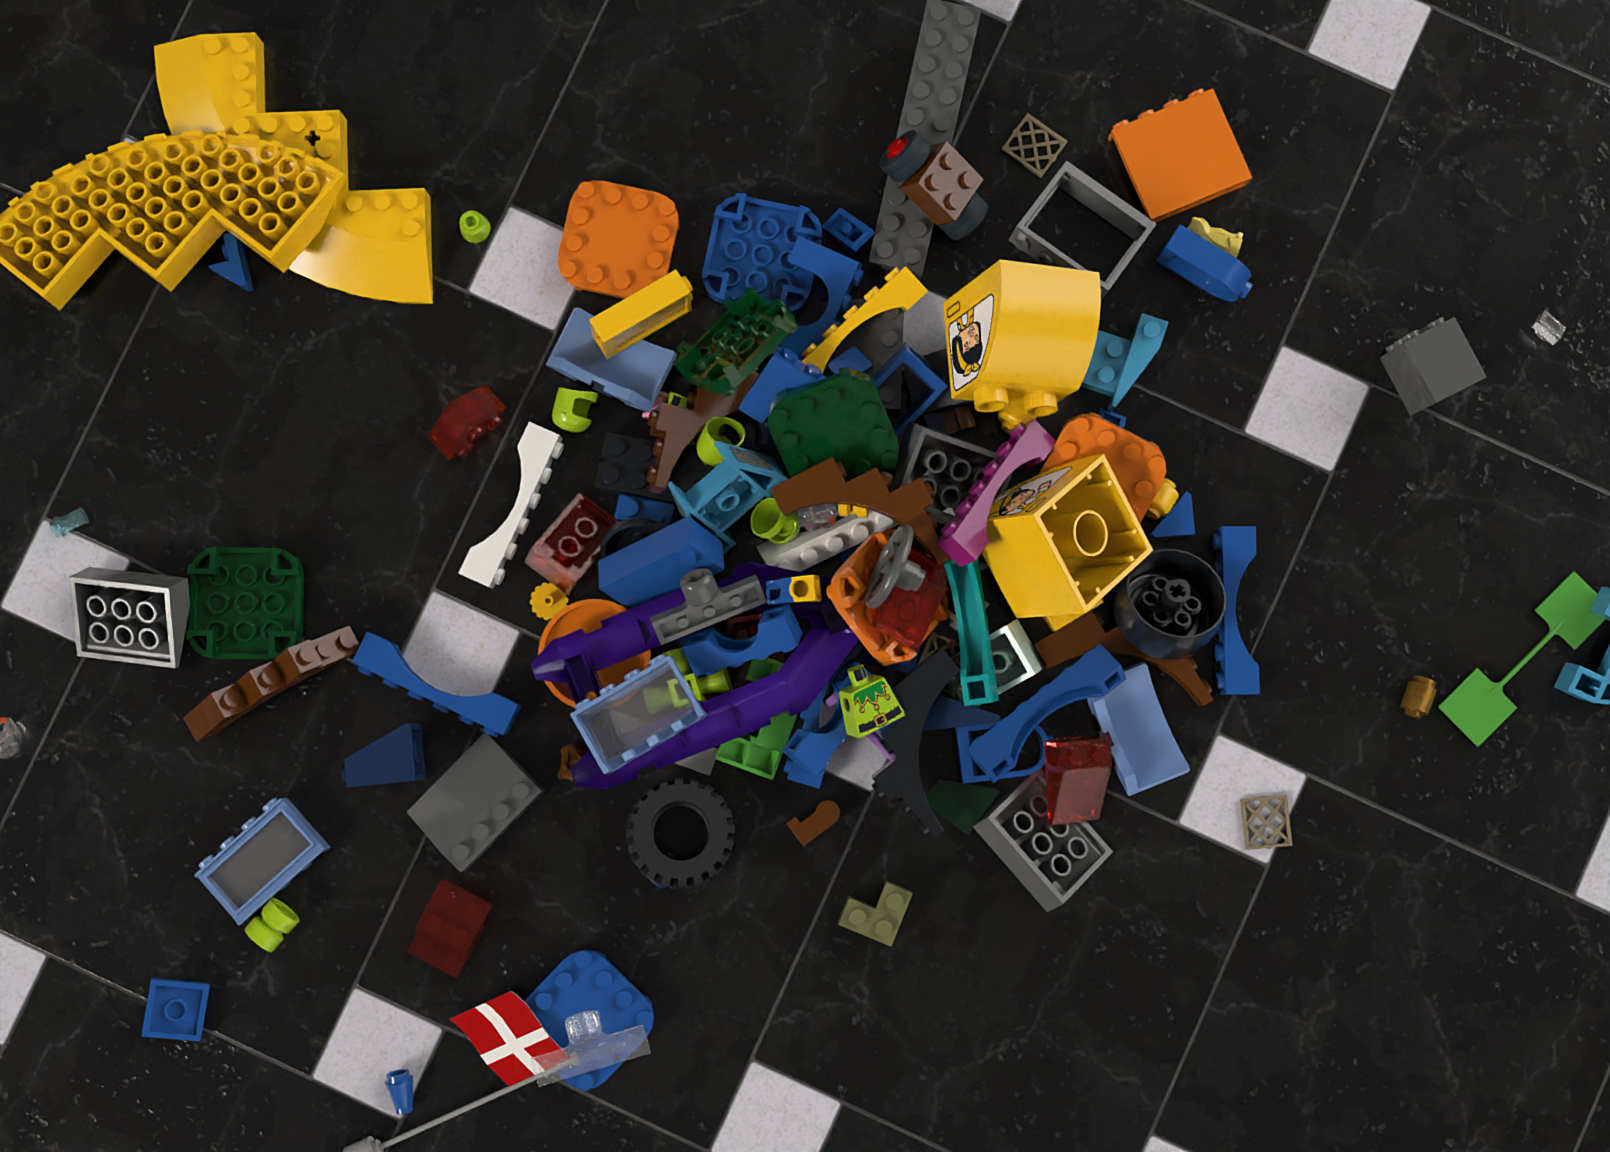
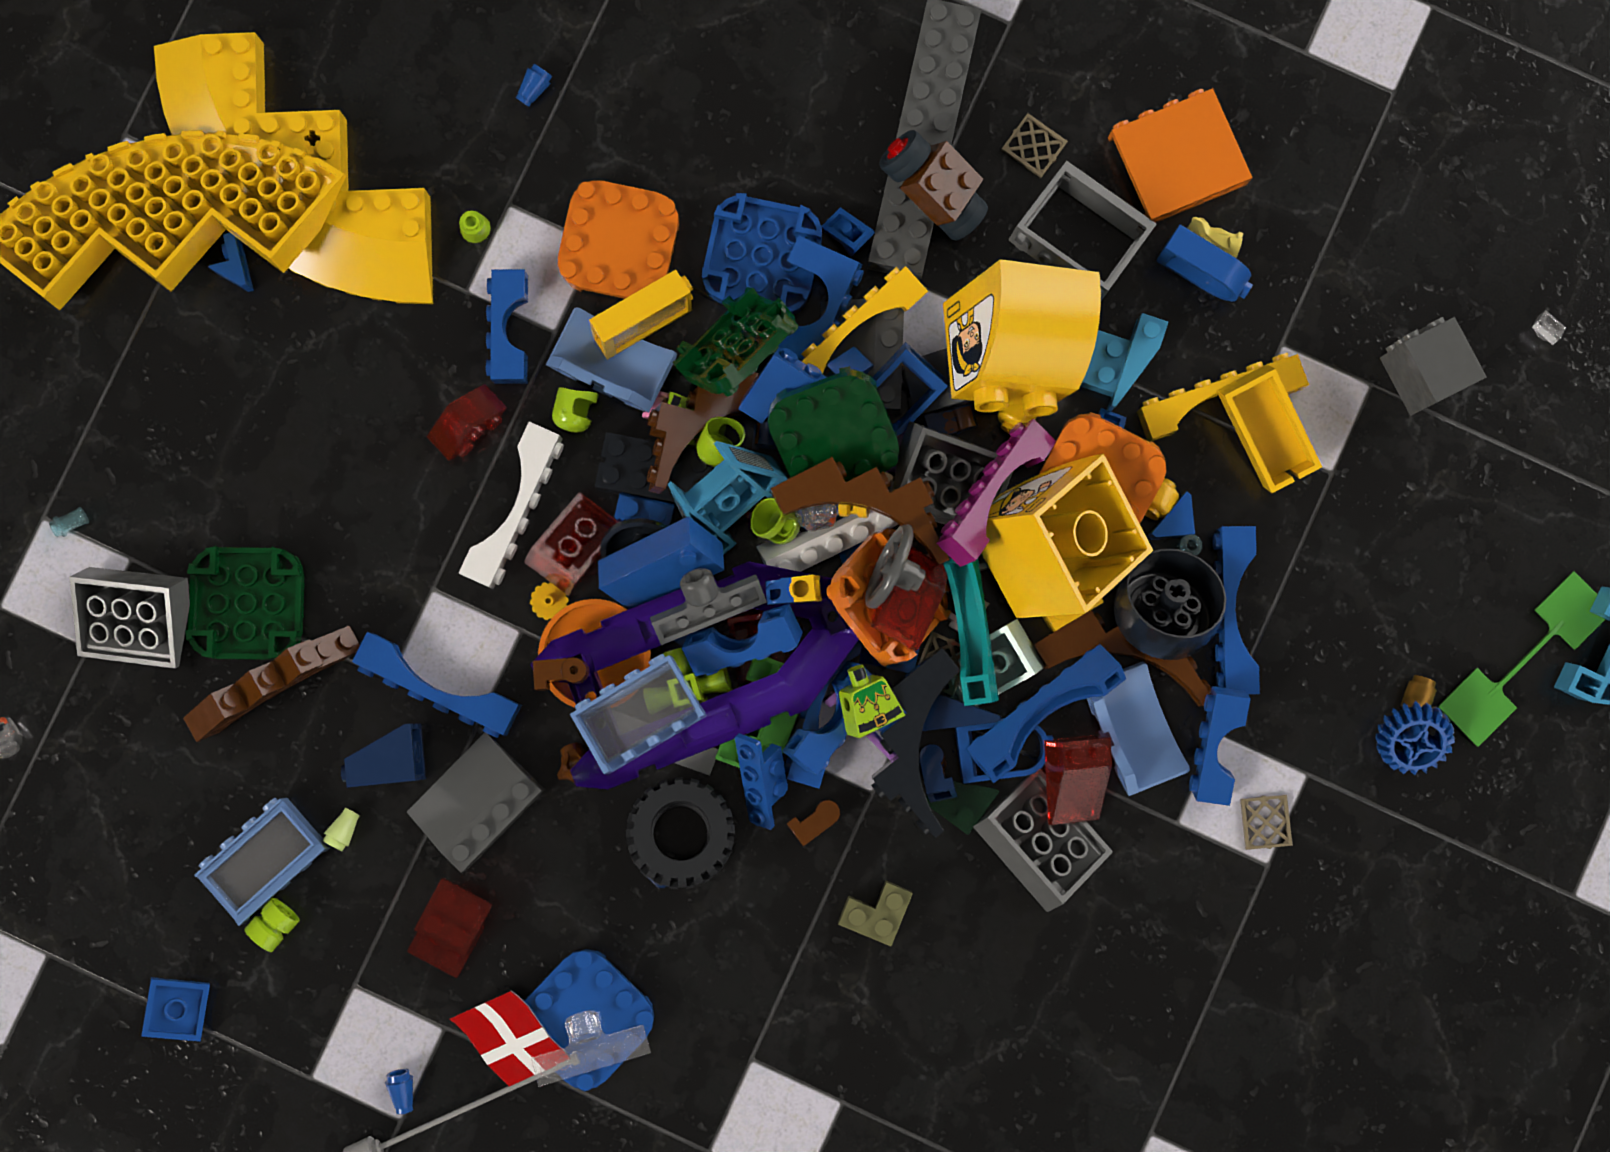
none -> yellowish green cone [323,808,360,851]
none -> blue arch [486,269,528,384]
none -> blue cone [515,64,552,107]
none -> reddish brown leg [533,658,590,691]
none -> blue bracket [735,733,788,830]
none -> dark blue leg [919,744,958,803]
none -> yellow arch [1137,353,1309,442]
none -> clear light blue pin [1177,534,1202,556]
none -> blue arch [1189,686,1251,806]
none -> yellow piece [1217,364,1322,493]
none -> blue gear [1376,701,1455,775]

